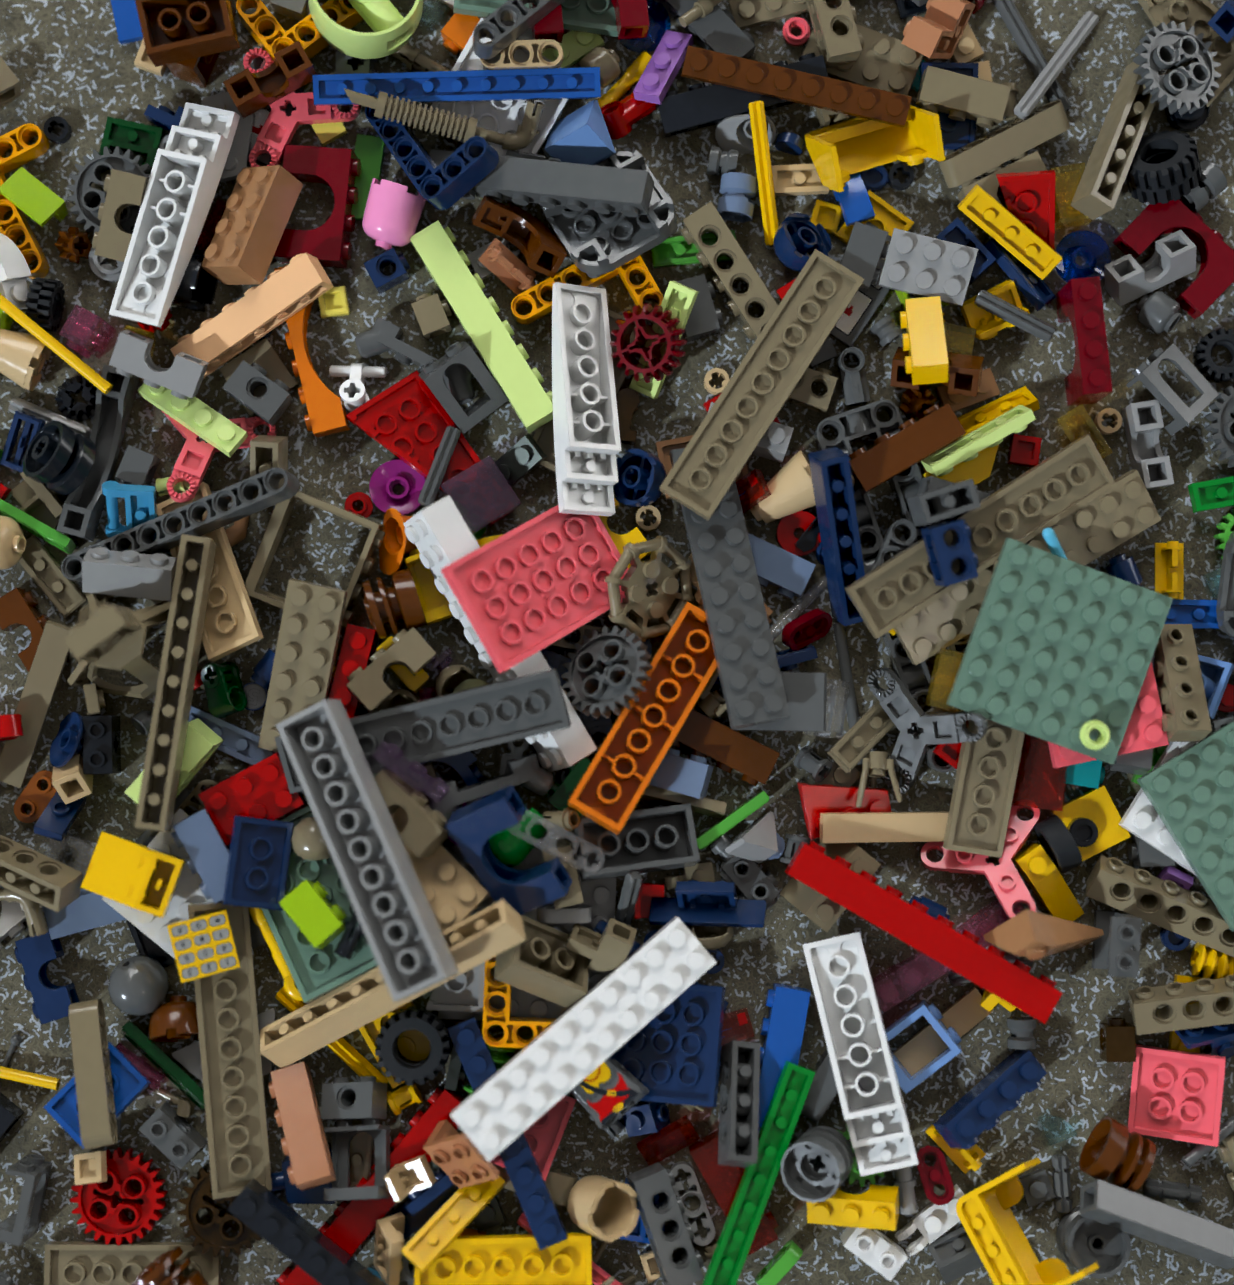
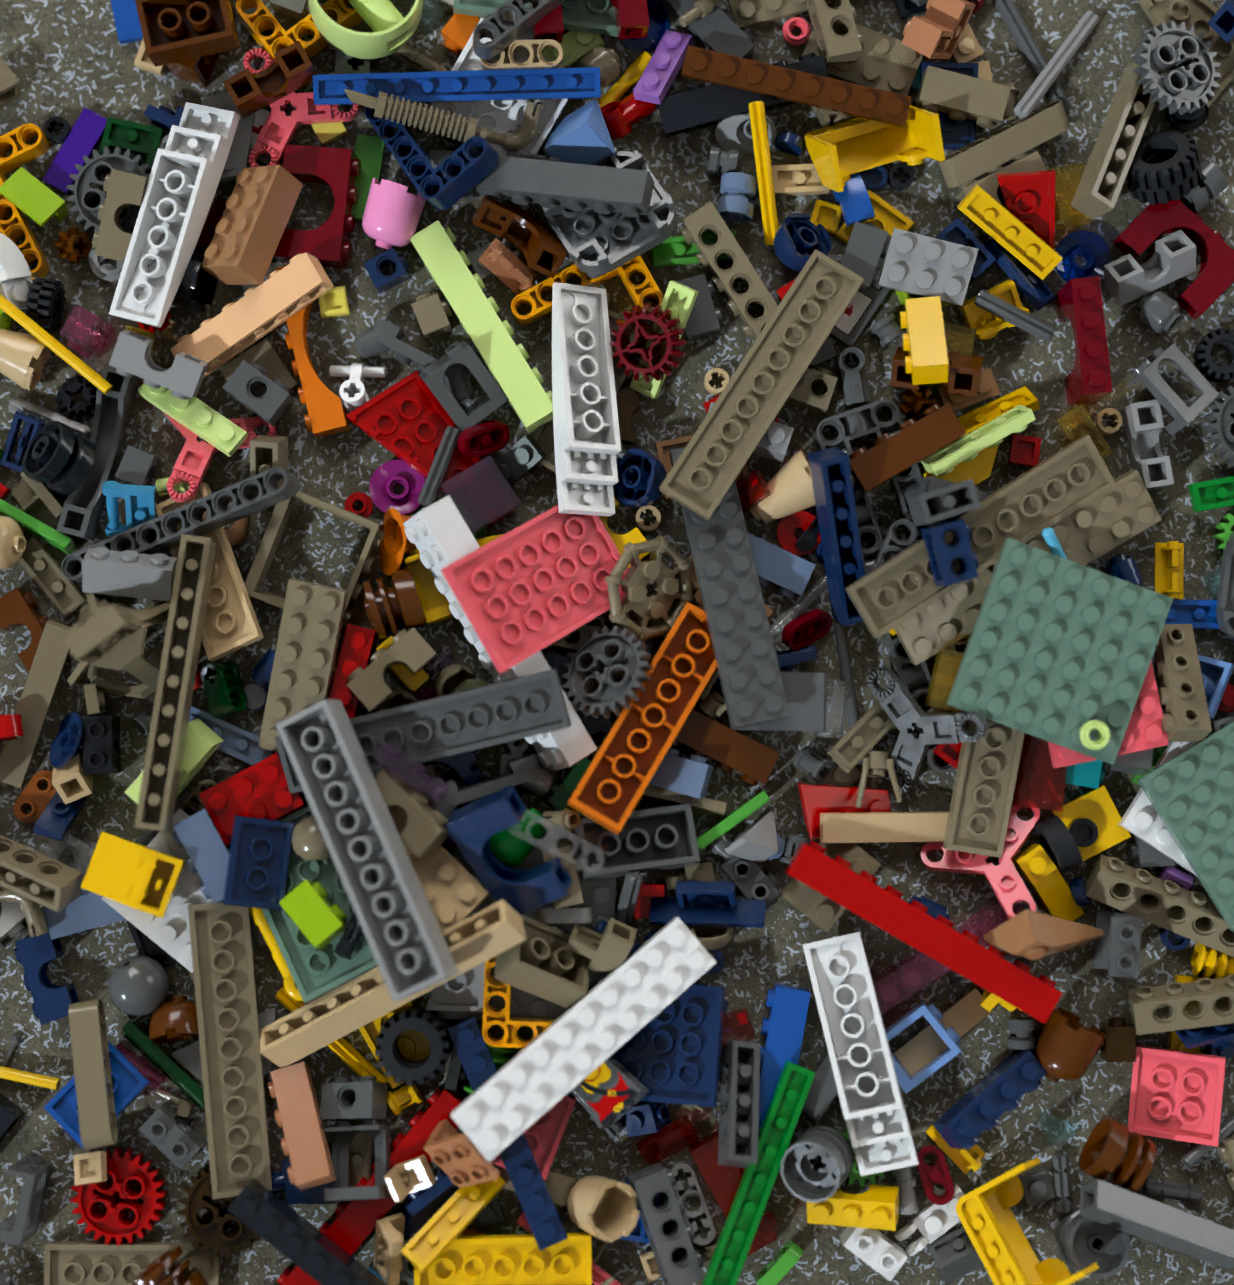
tile [167,909,240,983] -> none
none -> dark purple tile [42,107,107,196]
none -> dark red plate [458,420,510,458]
none -> reddish brown cylinder [1034,1007,1107,1082]
none -> dark blue tile [1070,876,1092,907]

